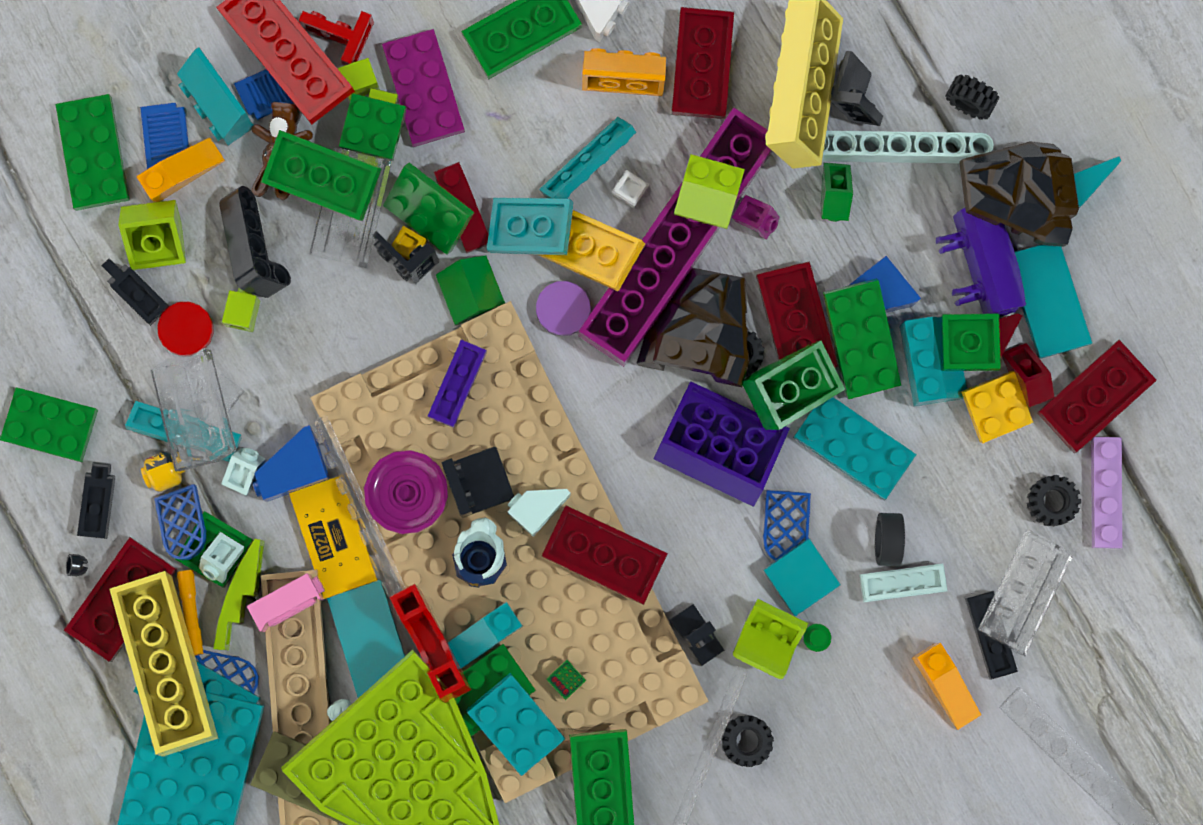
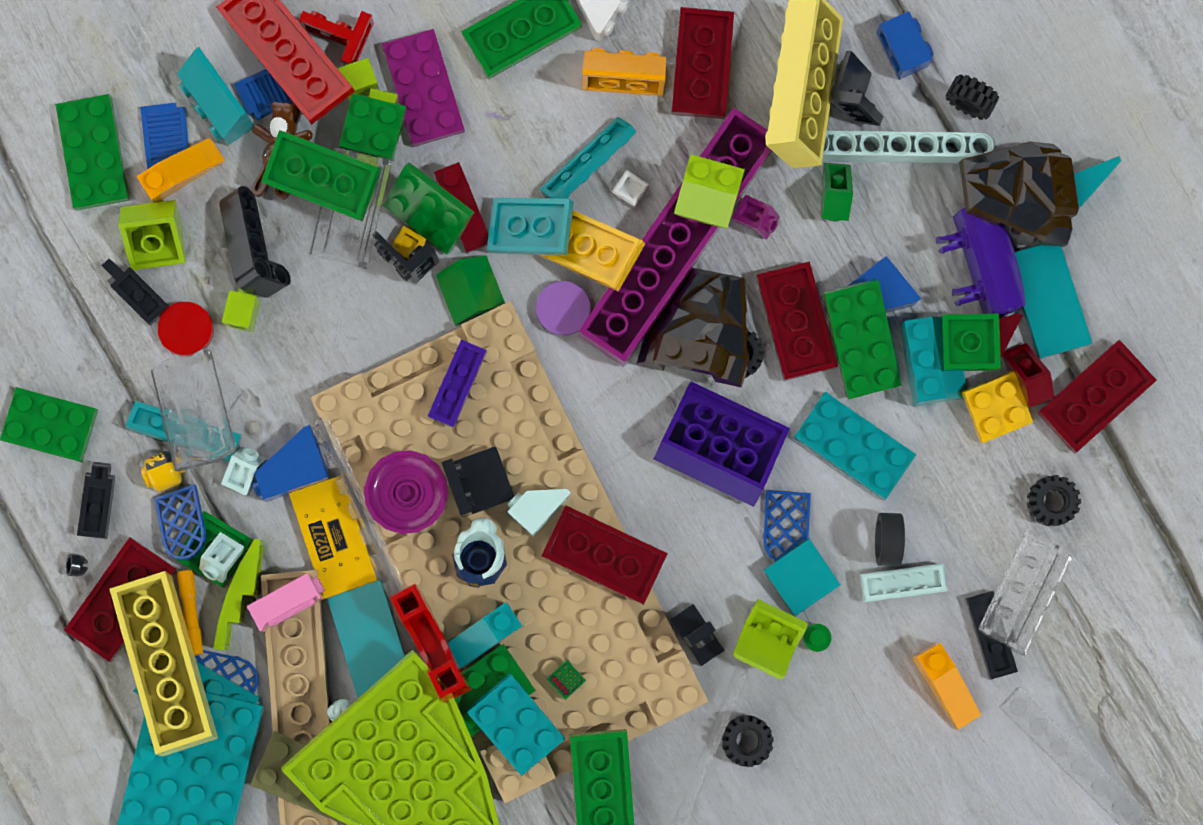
green slope [743,341,845,430] -> none
lavender plate [1091,437,1122,549] -> none
none -> blue brick [876,11,933,80]

